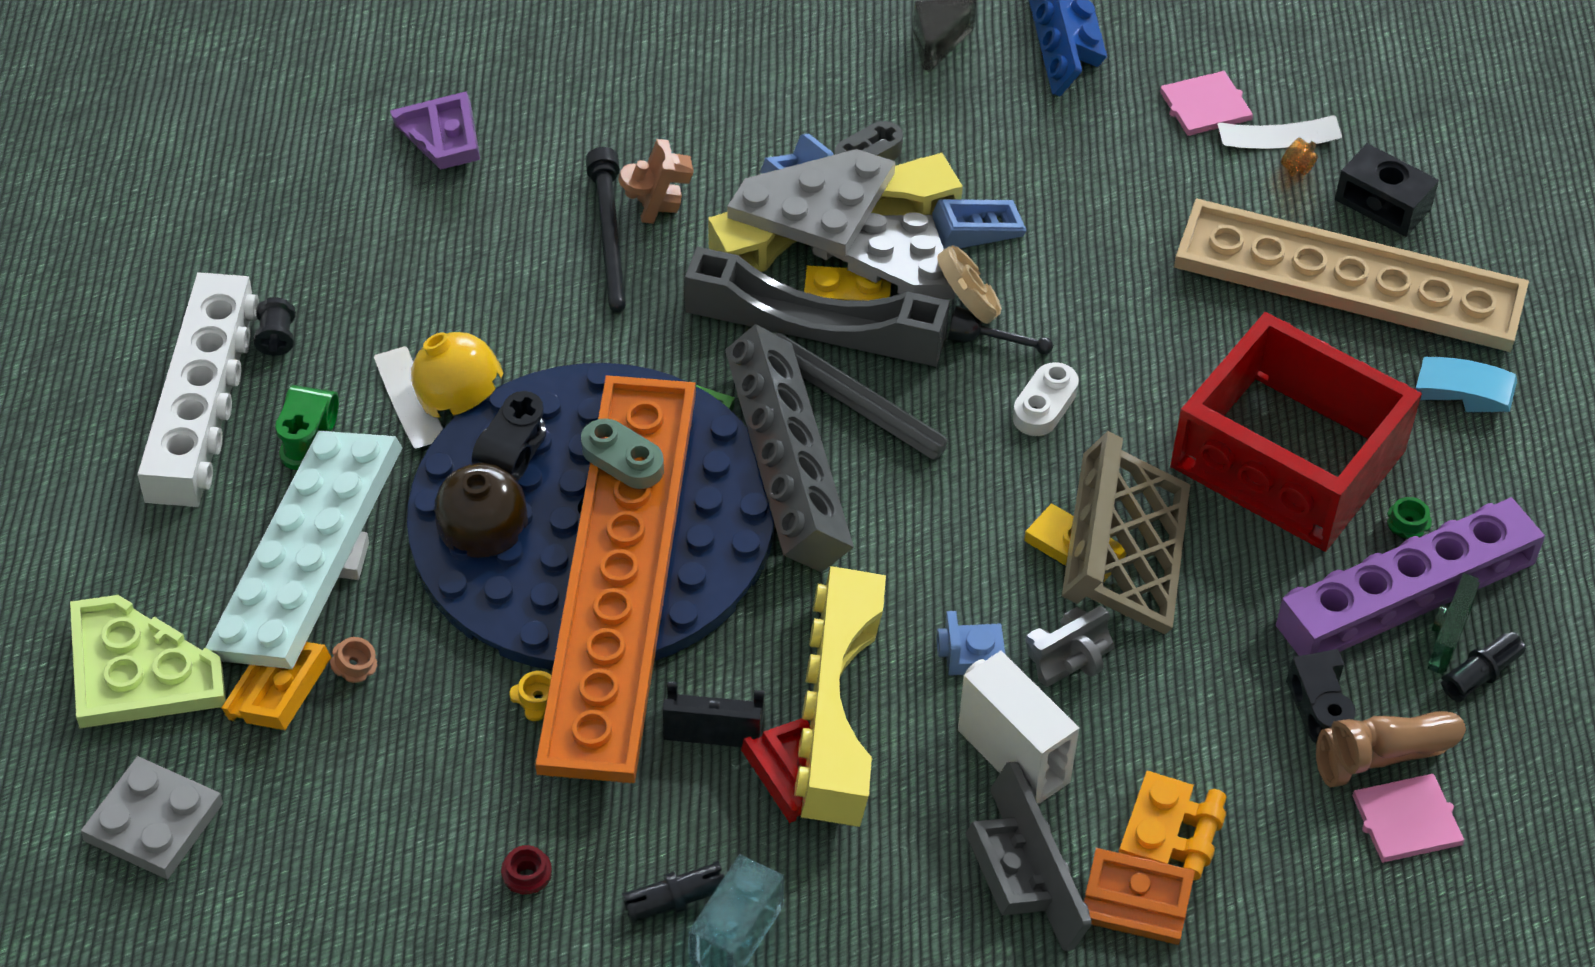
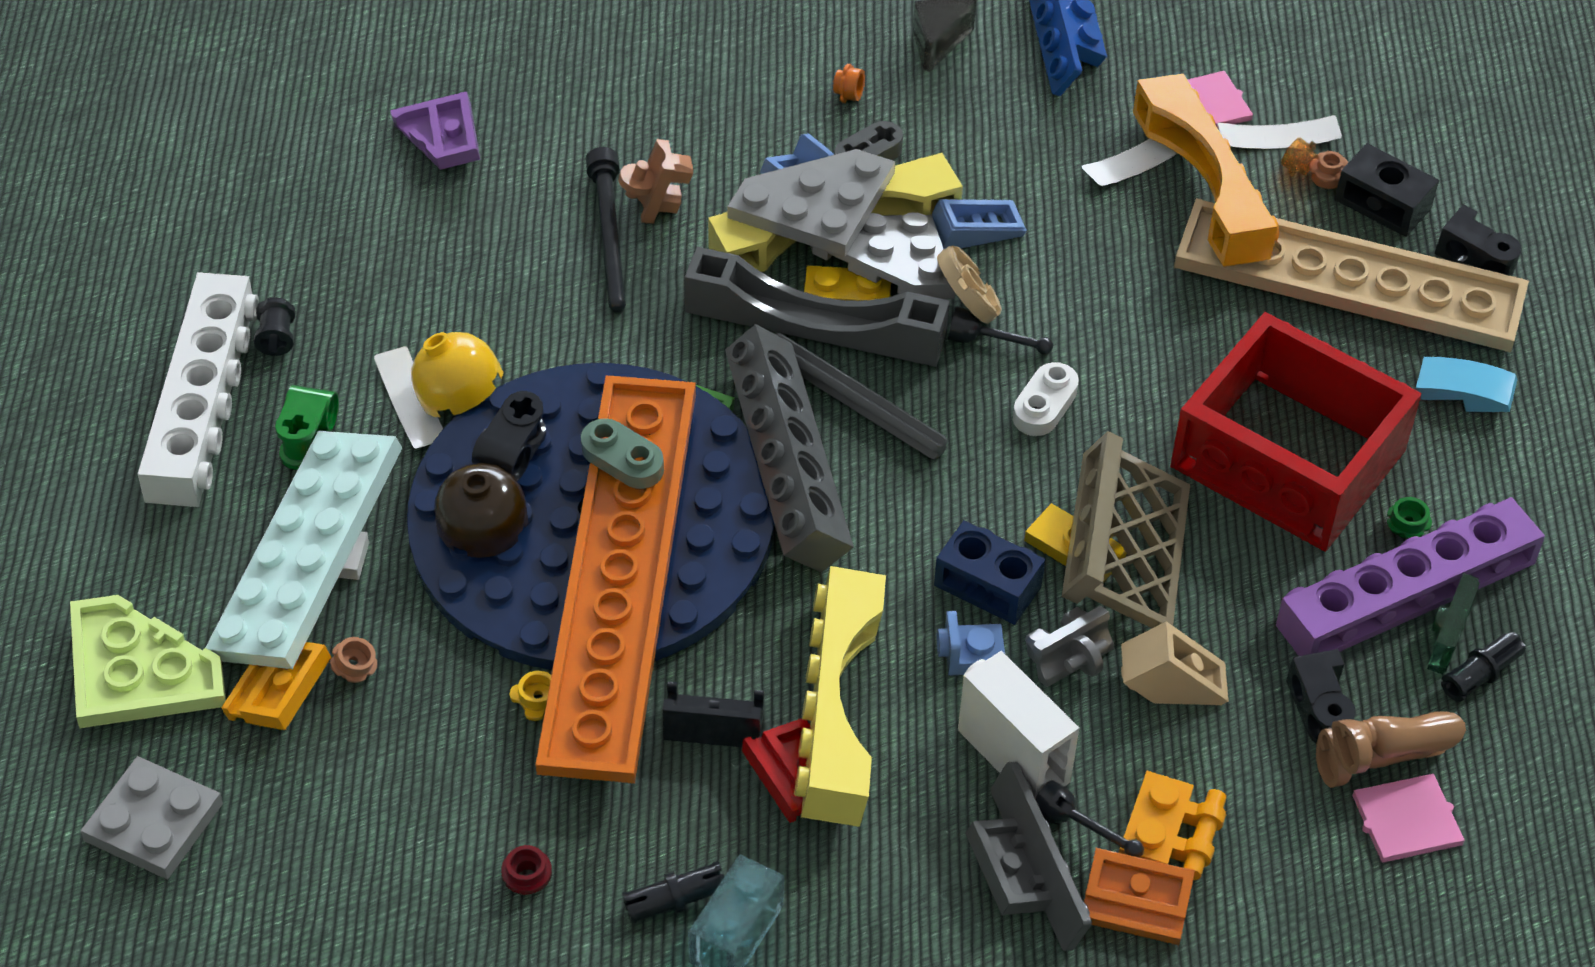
none -> orange plate [833,63,865,103]
none -> dark blue brick [934,520,1045,625]
none -> black hinge [1036,780,1144,858]
none -> white sticker [1082,139,1178,186]
none -> tan slope [1121,621,1229,705]
none -> light orange arch [1133,74,1279,267]
none -> nougat plate [1309,151,1349,189]
none -> black leg [1434,204,1522,276]

